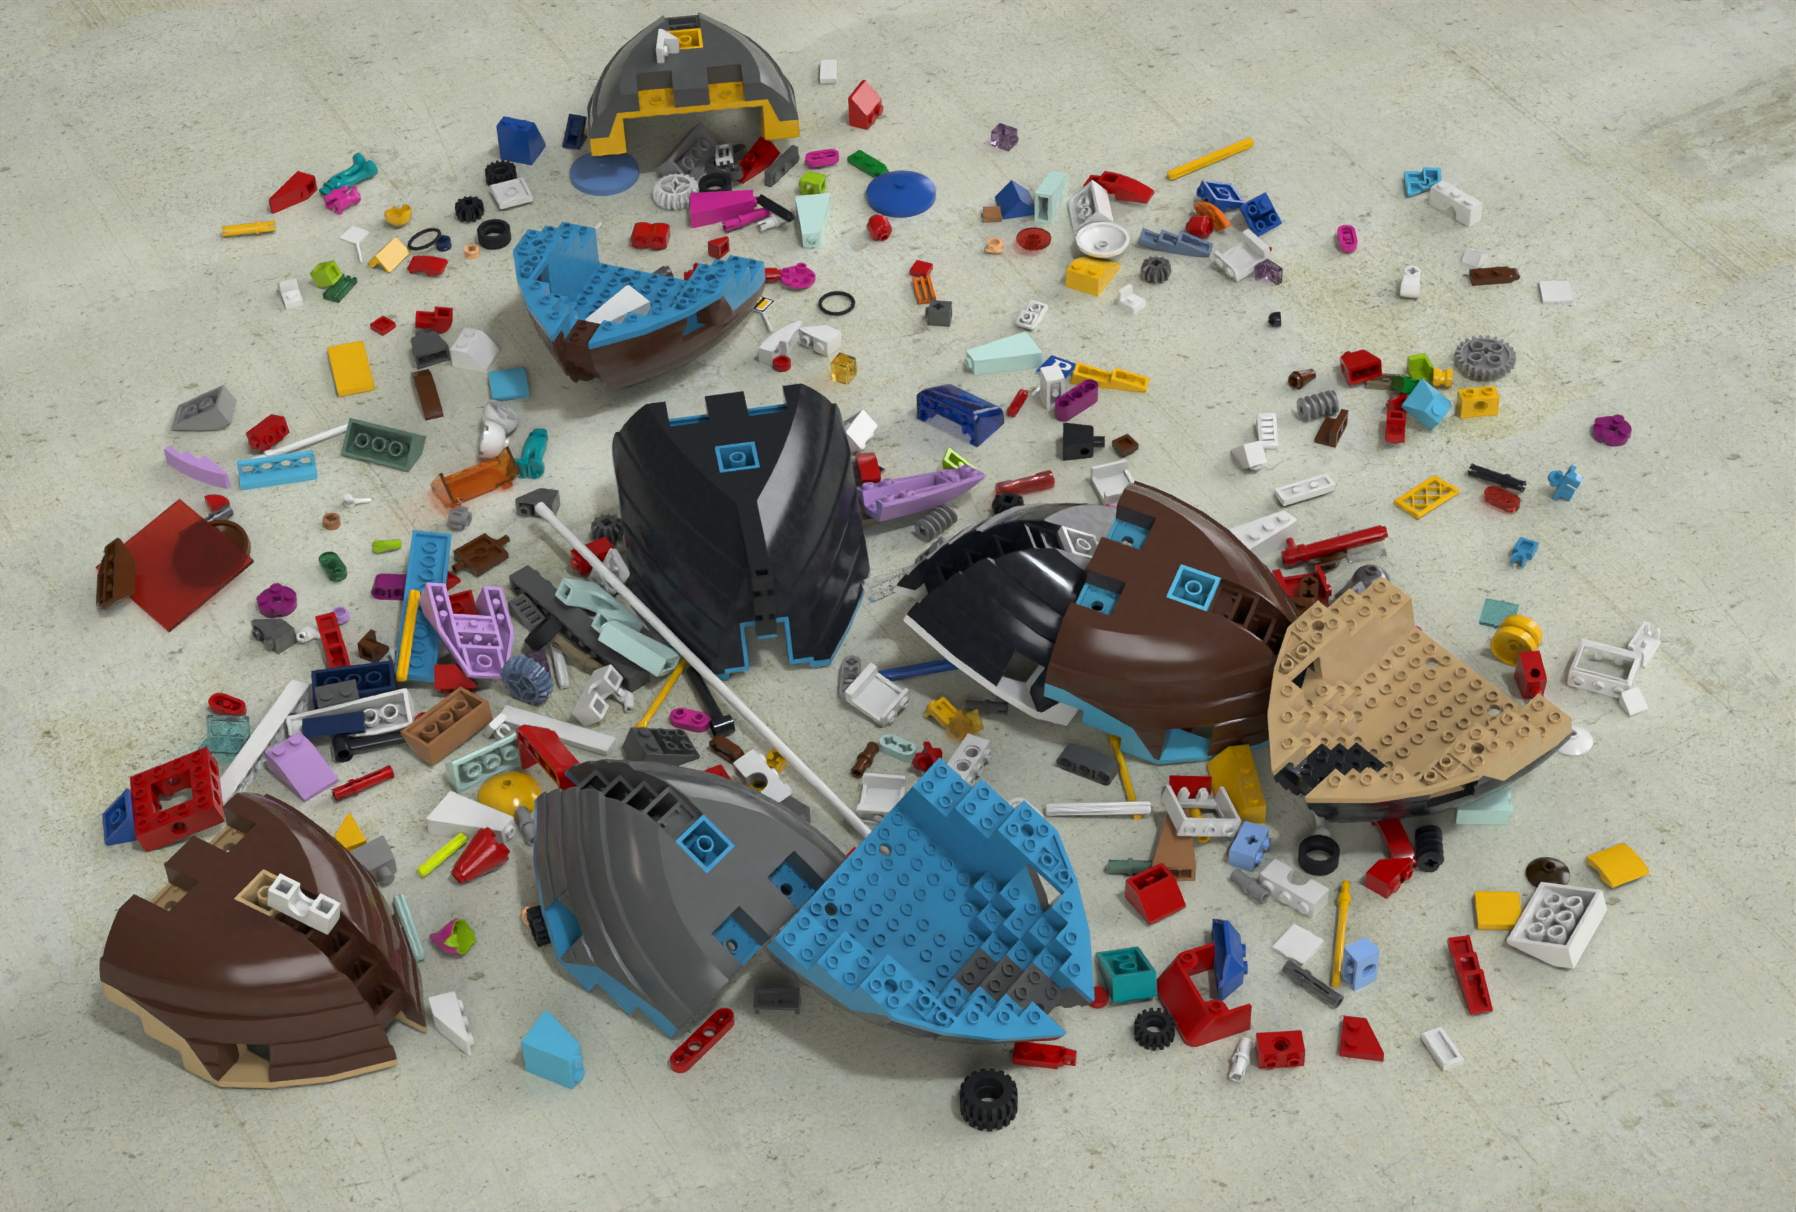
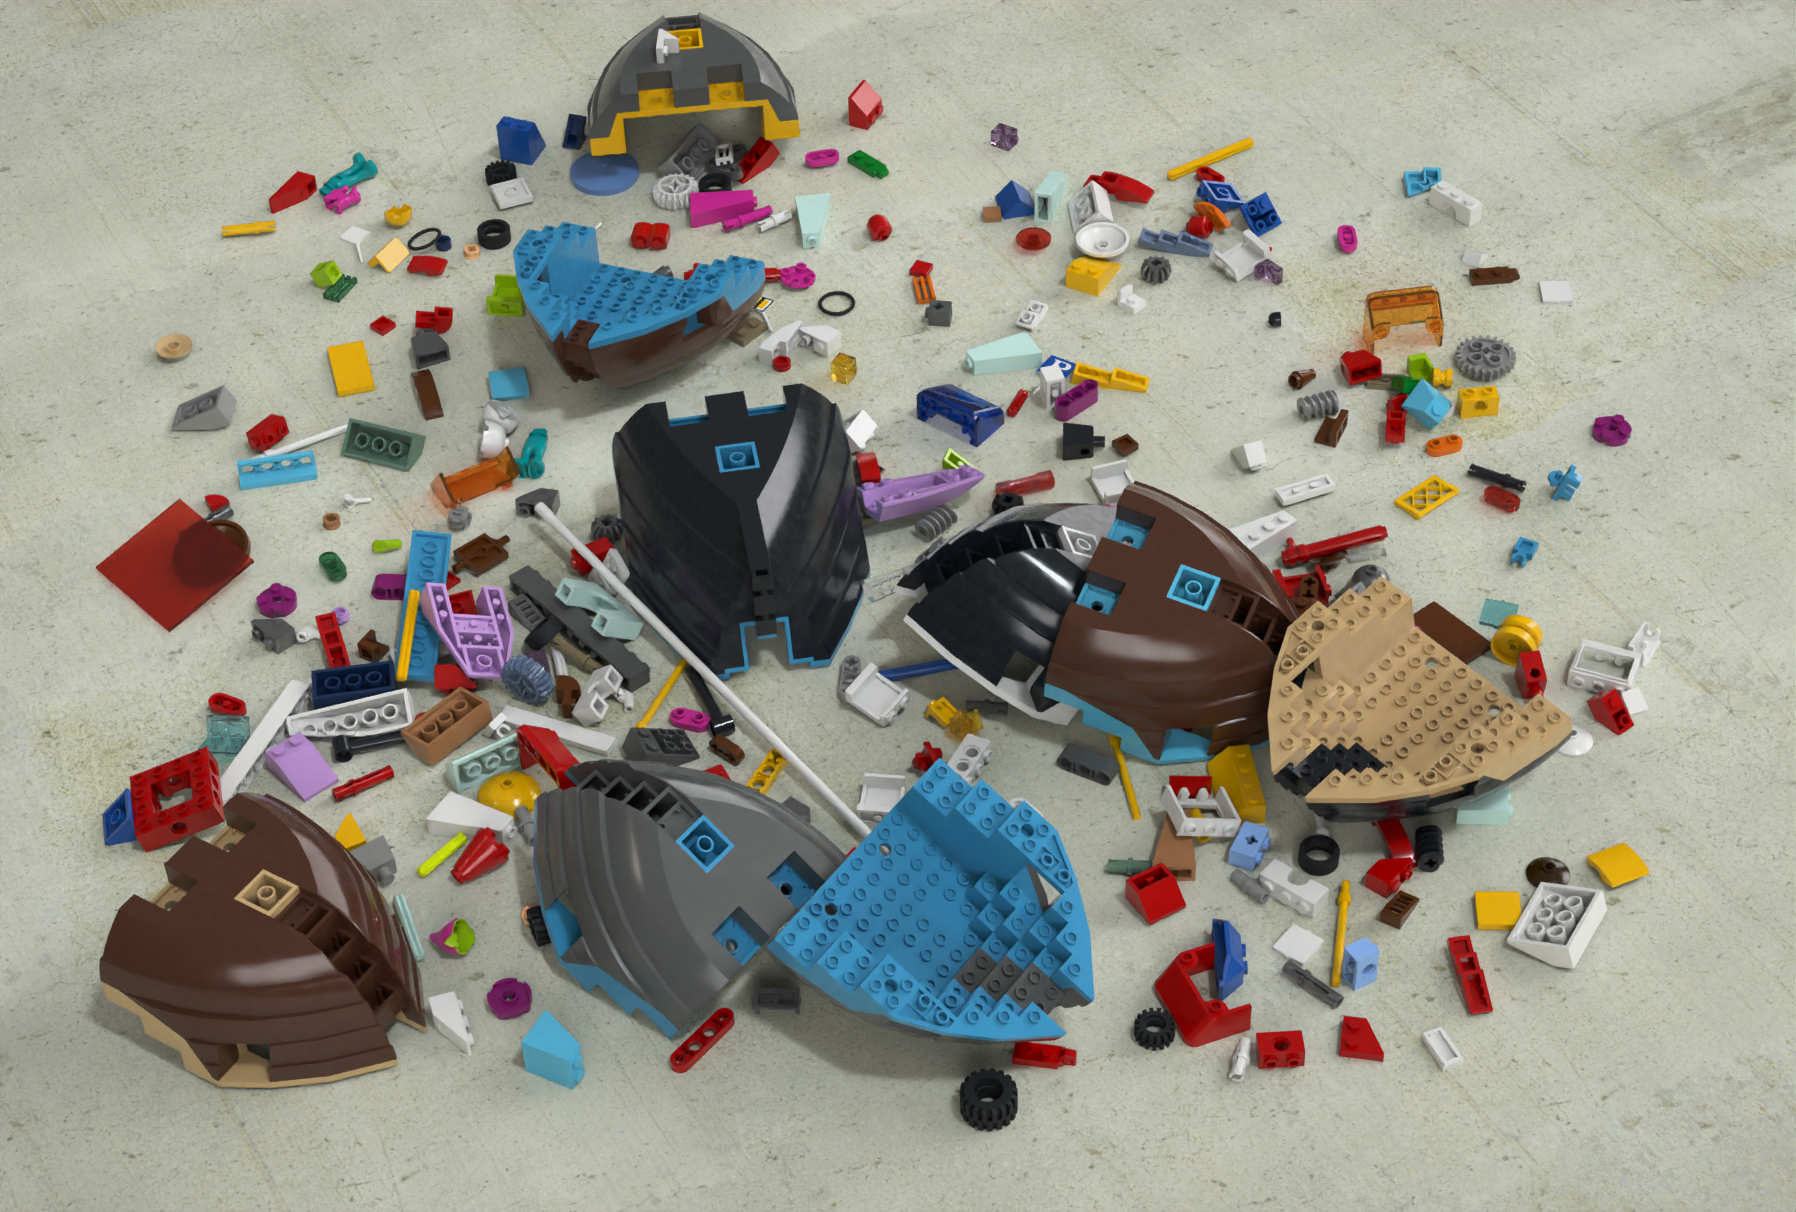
reddish brown wedge [96,537,136,609] -> none
lavender slope [164,446,230,489] -> none
white arch [267,874,341,935] -> none
white slope [278,278,304,310] -> none
dark blue tile [302,711,366,740] -> none
dark grey plate [314,679,359,709] -> none
white slope [450,327,501,373] -> none
black gear [455,195,485,223] -> none
white slope [585,285,651,324] -> none
light aqua slope [598,620,681,677] -> none
red slope [708,236,730,260] -> none
white arch [733,749,793,804] -> none
black axle [756,194,795,222] -> none
dark grey plate [764,145,800,187] -> none
lime brick [798,171,826,195] -> none
white tile [820,60,838,84] -> none
reddish brown pin [850,742,880,778] -> none
blue dish [866,170,936,218] -> none
light aqua beam [880,734,916,762] -> none
light nougat plate [985,238,1004,254] -> none
white axle [1045,801,1151,816] -> none
red tile [1088,986,1109,1009] -> none
teal slope [1095,946,1157,1003] -> none
white slope [1256,413,1279,449] -> none
white piece [1400,266,1421,298] -> none
none -> tan dish [155,334,192,359]
none -> lime panel [486,274,526,317]
none -> magenta plate [487,978,532,1020]
none -> reddish brown brick [556,675,581,719]
none -> dark tan plate [726,315,767,348]
none -> red beam [1196,166,1225,183]
none -> clear orange windscreen [1362,285,1444,354]
none -> reddish brown slope [1380,890,1420,930]
none -> reddish brown tile [1414,601,1491,665]
none -> orange plate [1425,434,1463,457]
none -> red slope [1586,689,1634,735]

